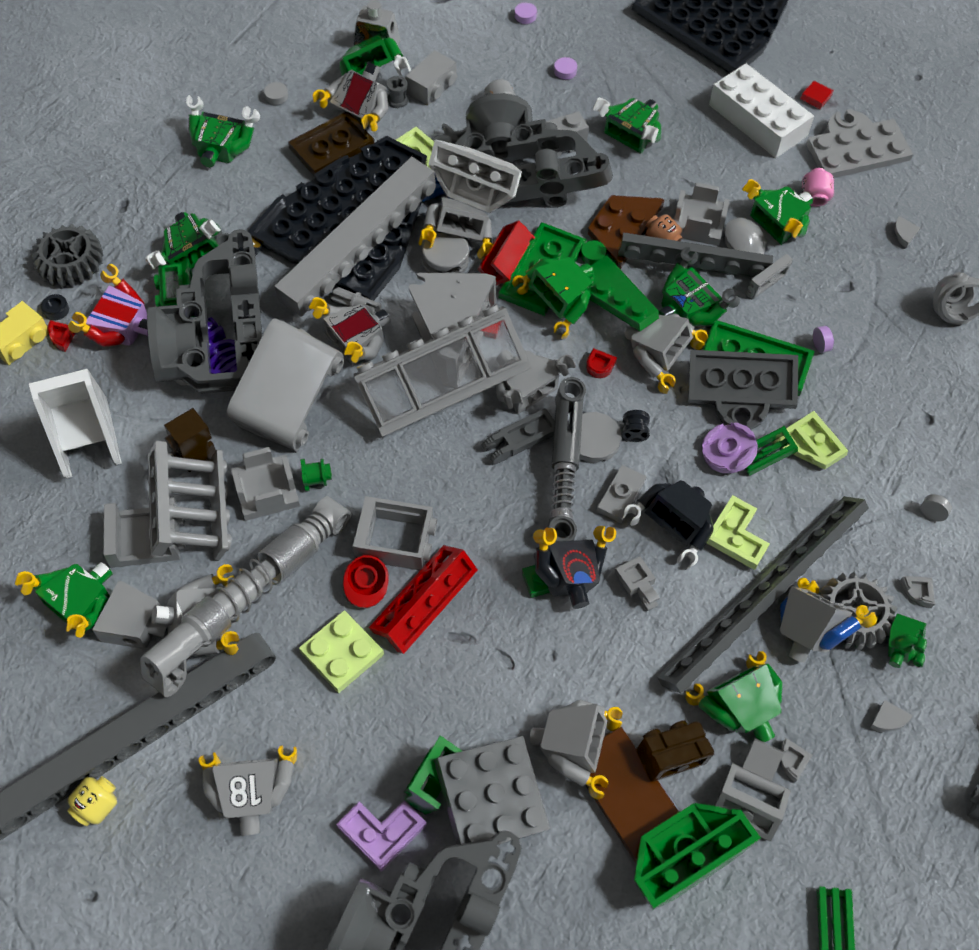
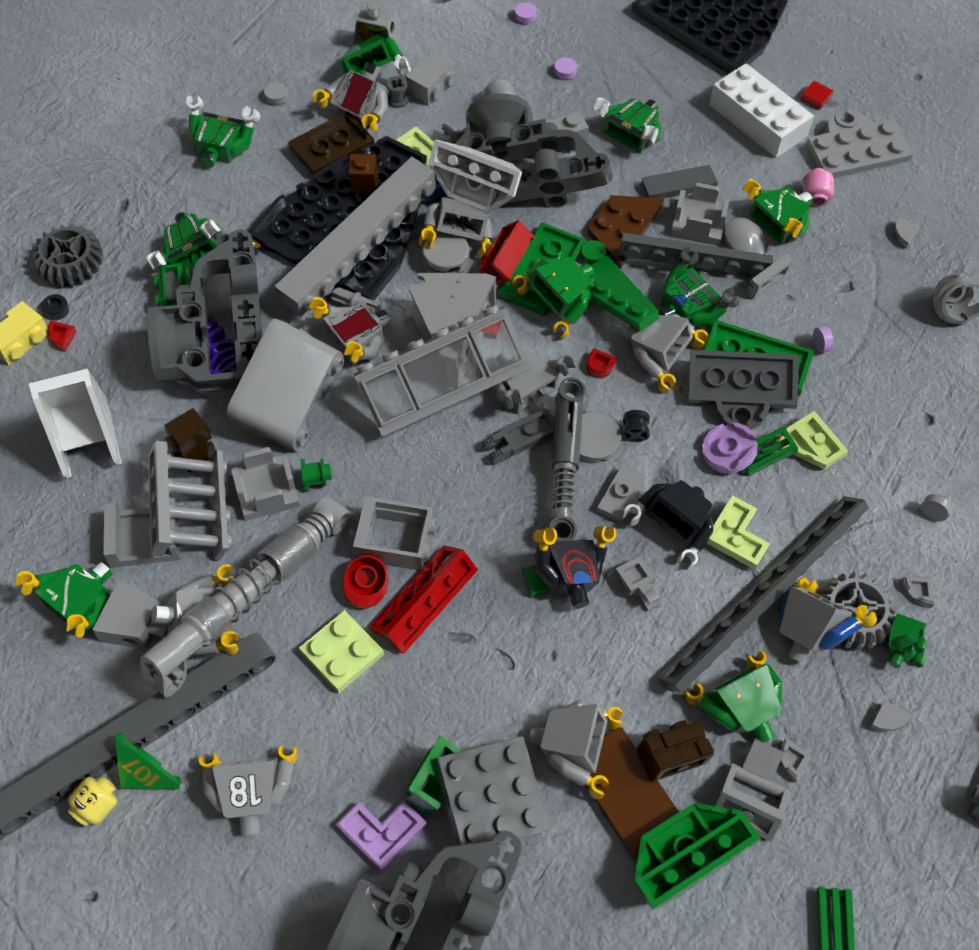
torso [68,264,148,347] -> none
nougat head [645,214,683,241] -> none
none -> green tile [115,733,182,789]
none -> reddish brown brick [349,154,378,193]
none -> dark grey tile [641,164,718,198]

